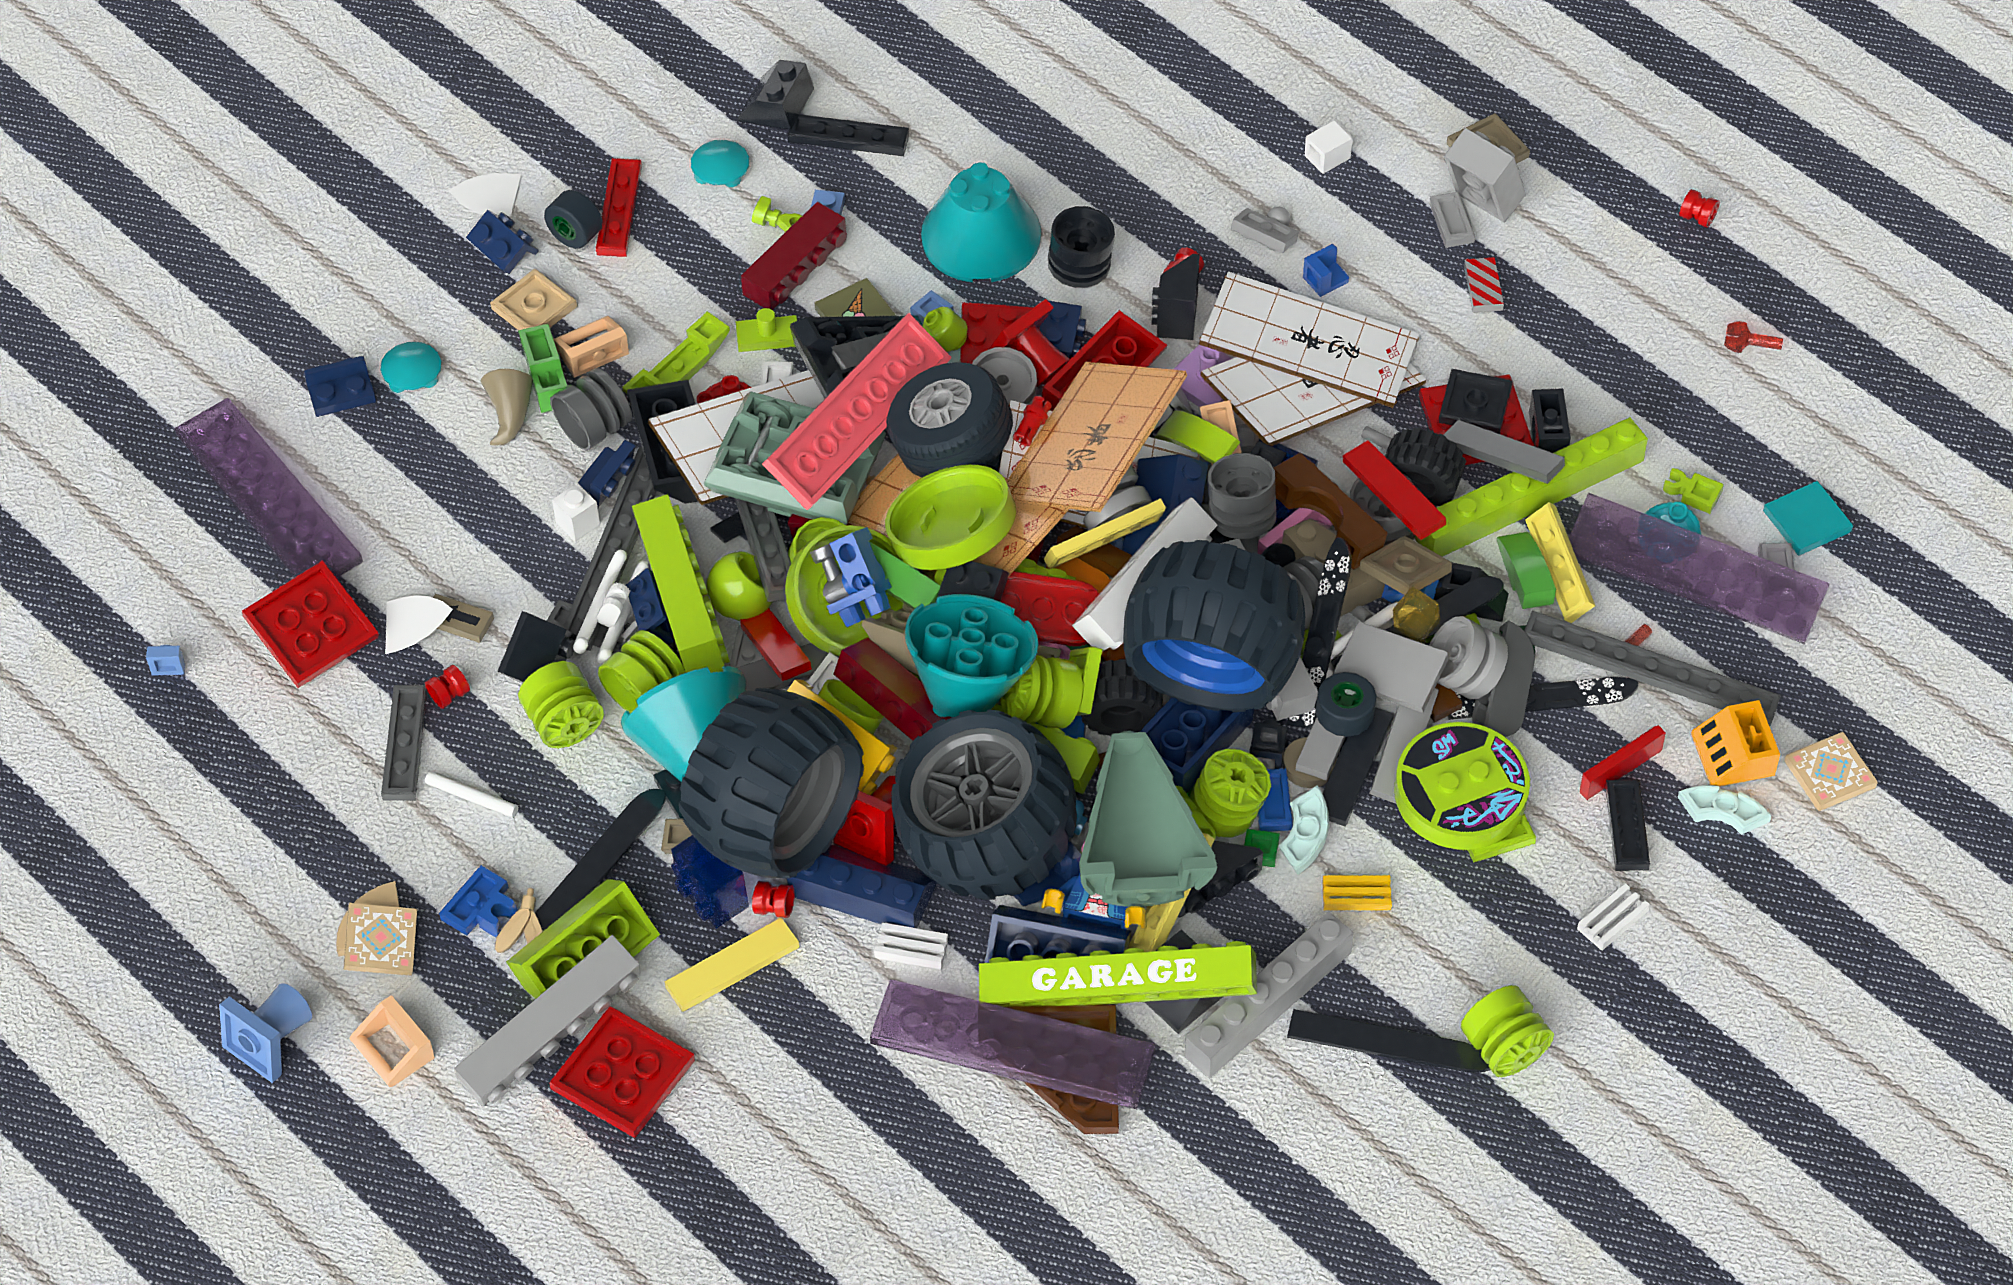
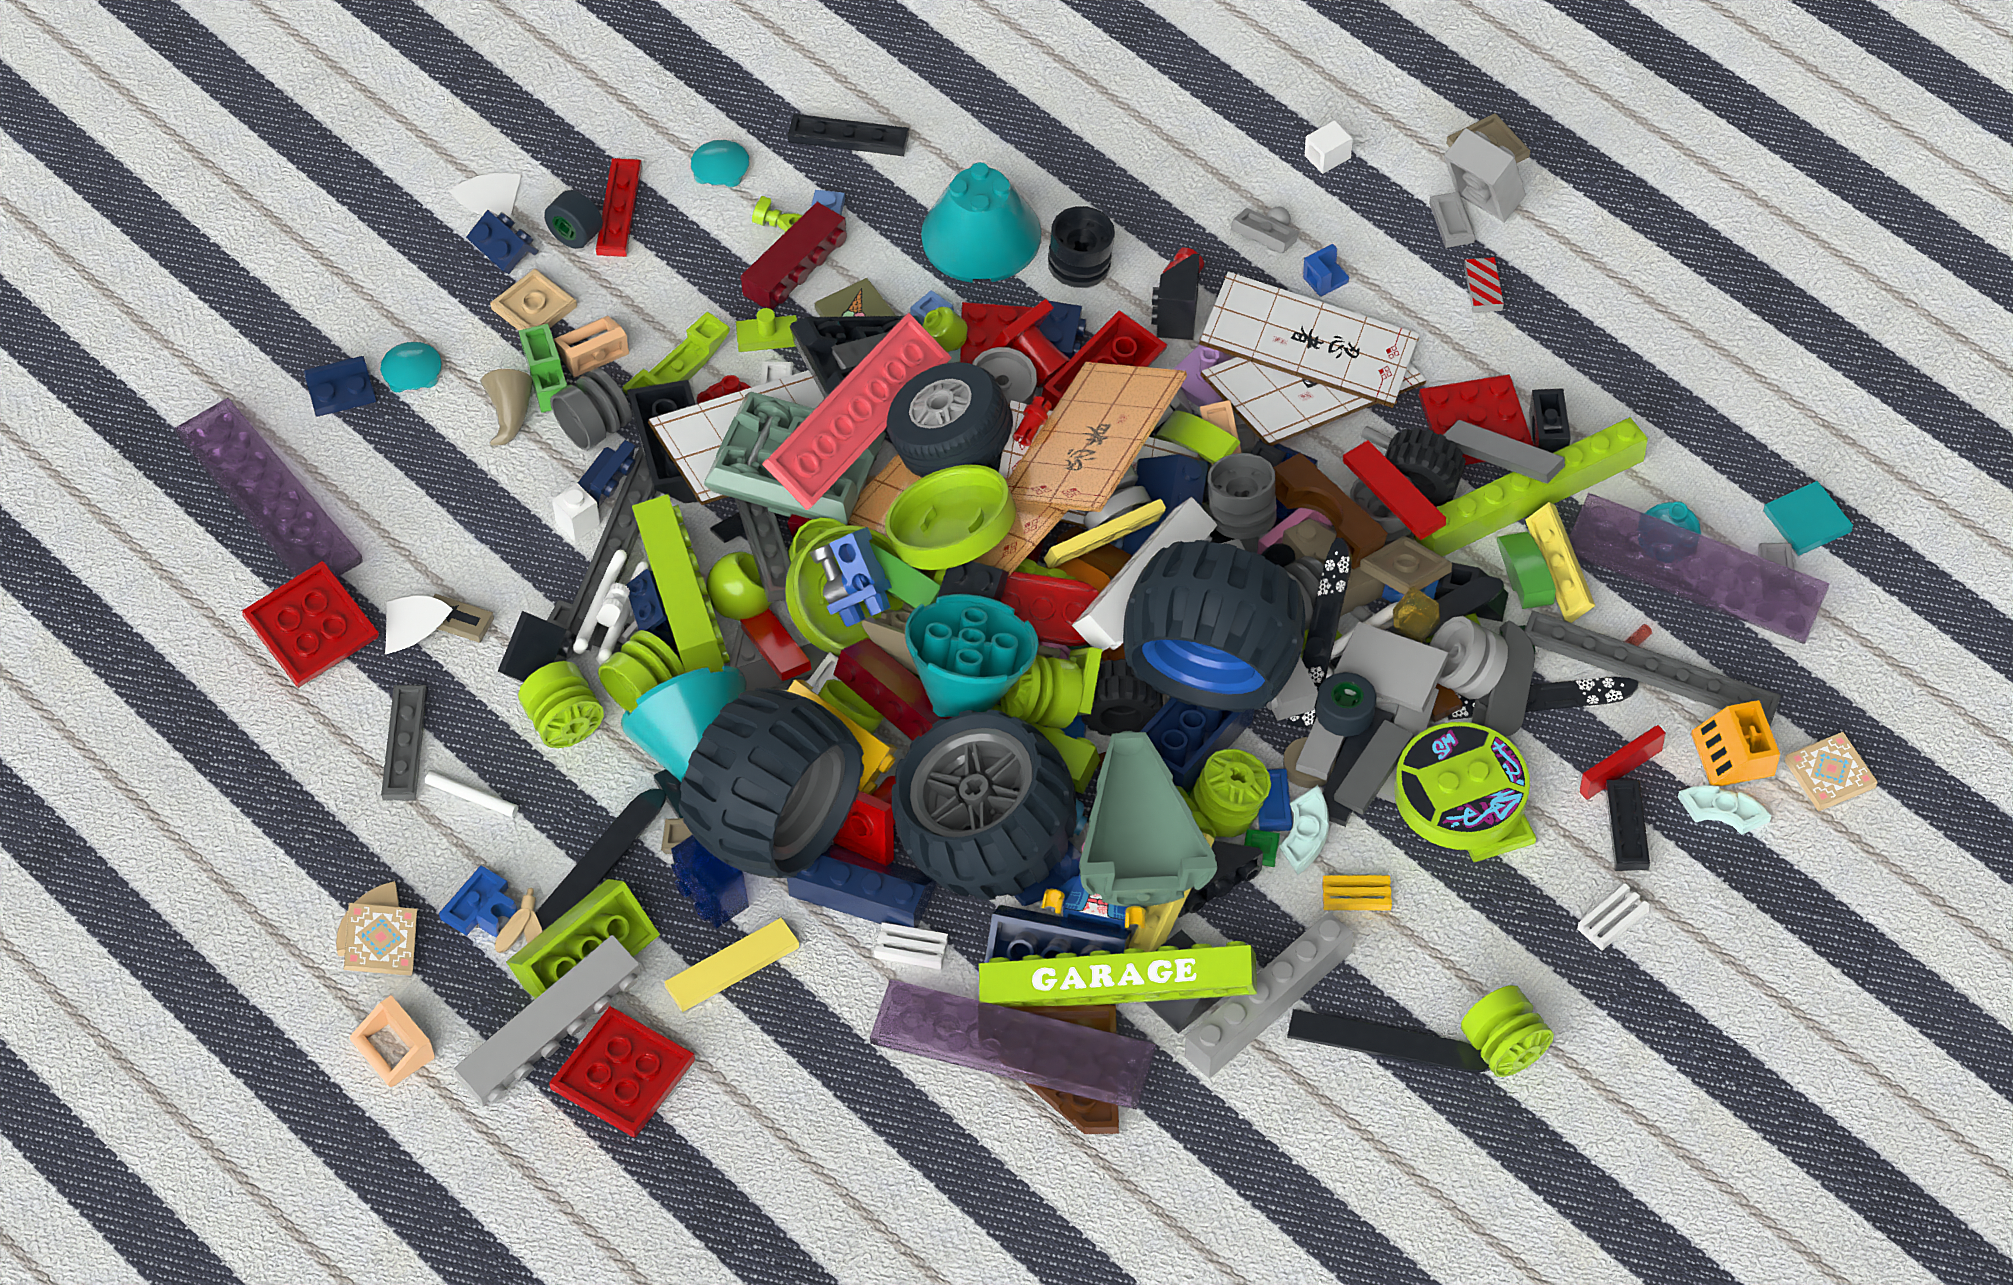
medium blue plate [146,645,185,675] -> none
medium blue plant [219,983,312,1083] -> none
red wheel [425,664,470,709] -> none
black slope [738,60,814,129] -> none
red wheel [752,881,795,918] -> none
black window [1249,720,1287,769] -> none
black tile [1438,369,1513,434] -> none
lime plate [1663,468,1724,514] -> none
red wheel [1679,189,1720,228] -> none
clear red bar [1724,321,1783,353] -> none
none -> dark grey tile [1334,720,1414,815]

